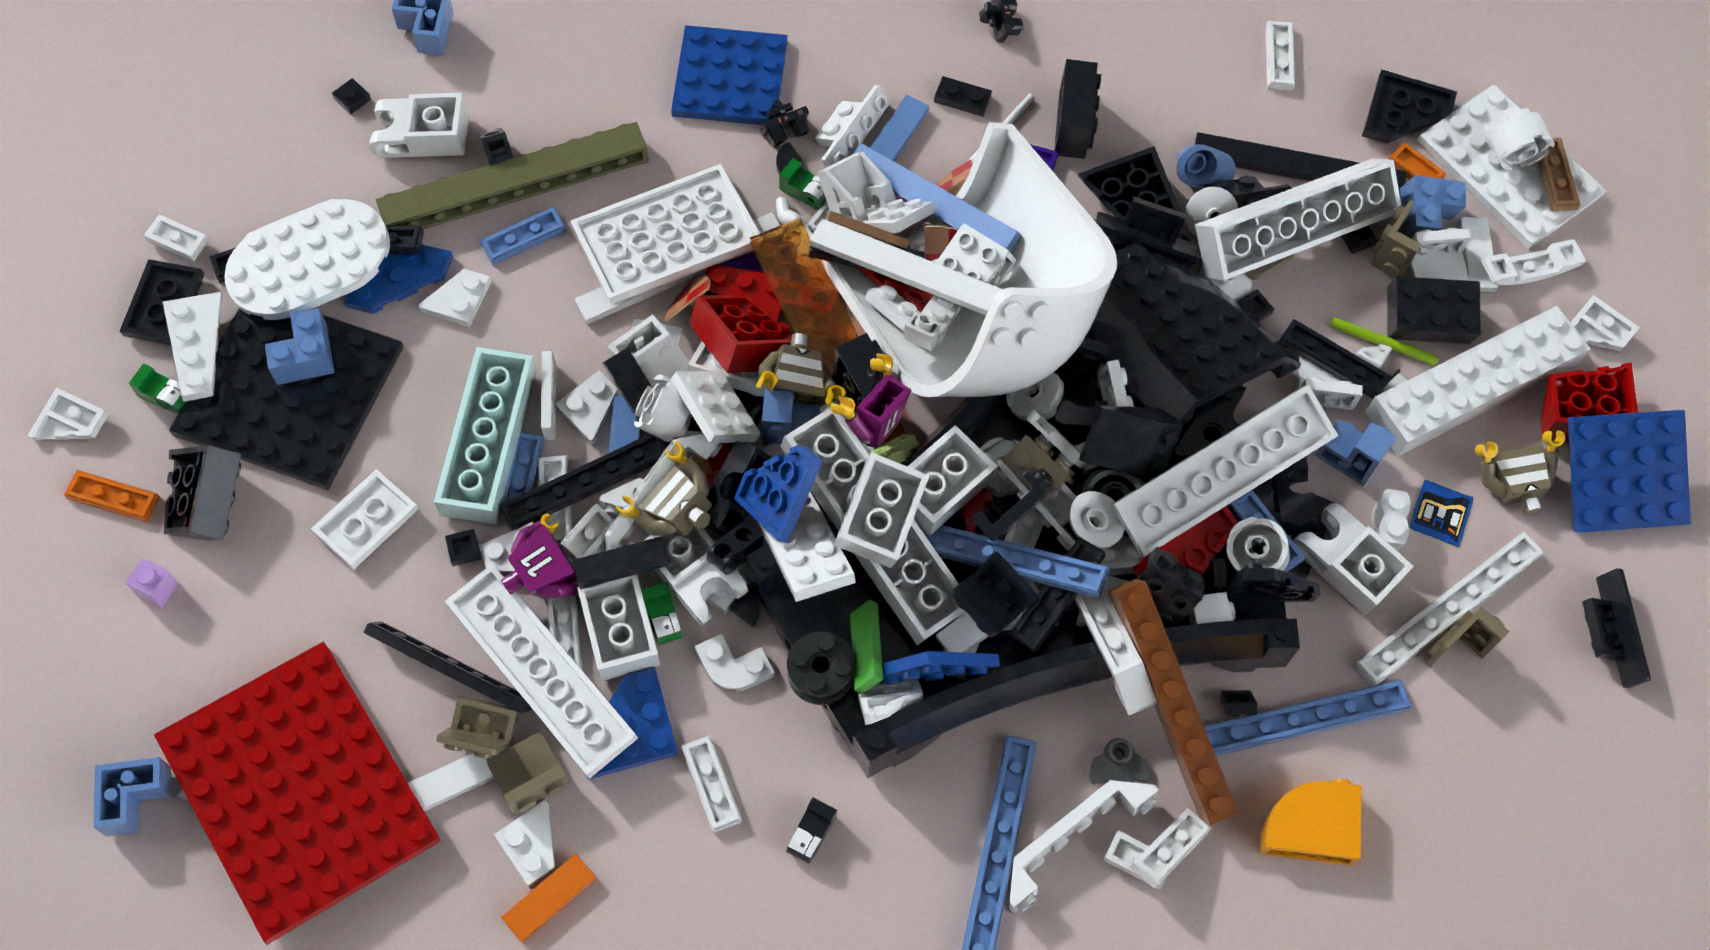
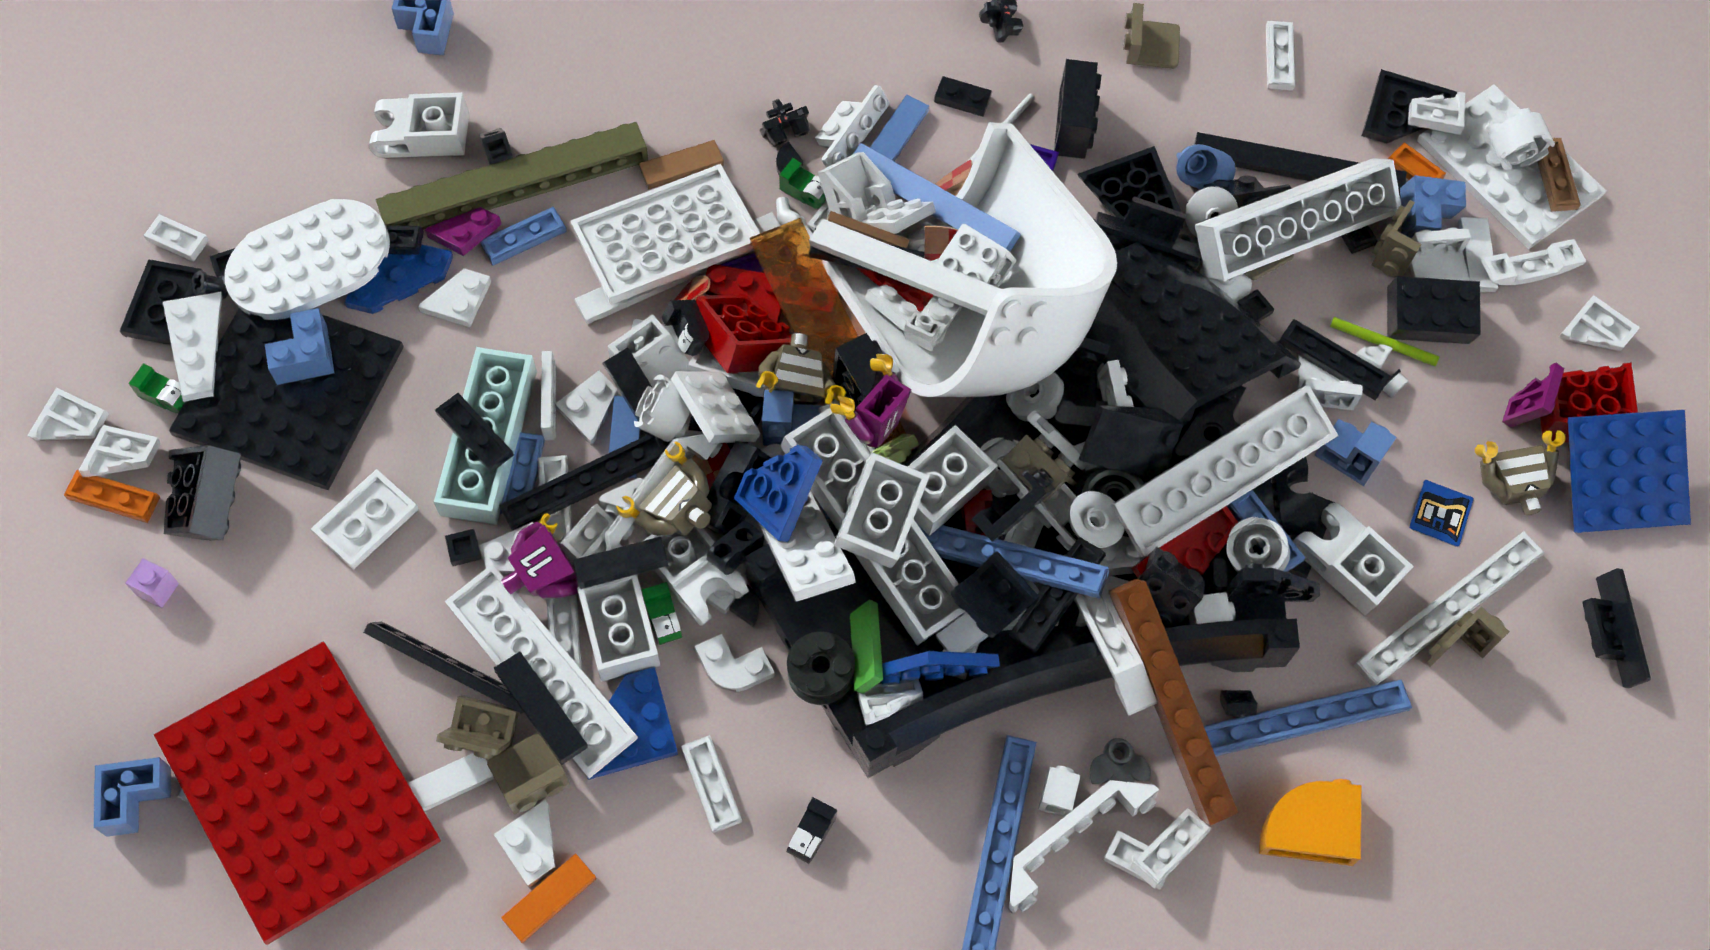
black plate [332,78,371,115] -> none
blue plate [671,25,788,125] -> none
white brick [1366,306,1590,457] -> none
white brick [1372,489,1410,552] -> none
none -> white wing [79,425,161,477]
none -> black bush [192,270,228,300]
none -> magenta wing [425,207,502,256]
none -> black tile [435,393,514,473]
none -> black tile [494,651,588,765]
none -> medium nougat tile [639,140,724,190]
none -> black leg [661,300,710,356]
none -> white brick [1038,766,1081,817]
none -> dark tan bracket [1123,3,1180,69]
none -> white wing [1408,92,1465,135]
none -> magenta wing [1502,363,1565,428]

